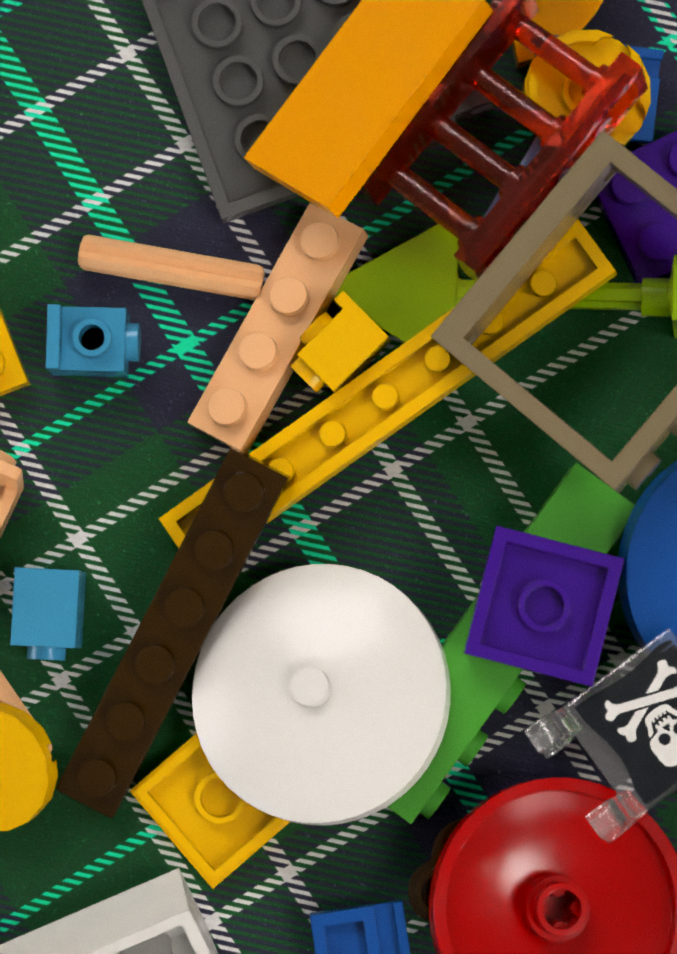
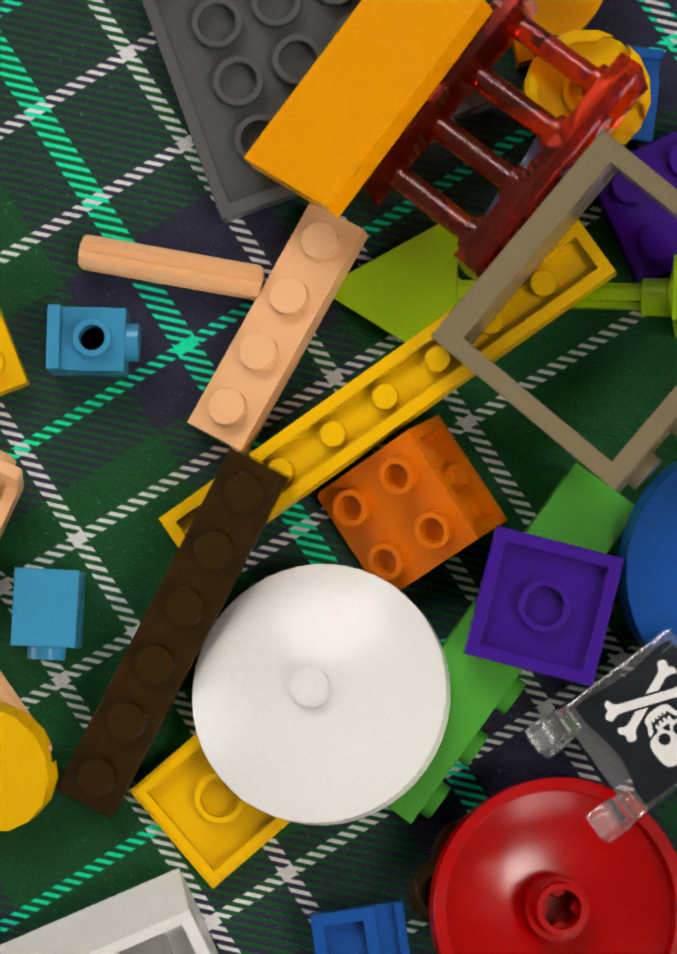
yellow brick [290,291,390,393] -> none
none -> orange bracket [318,414,508,590]

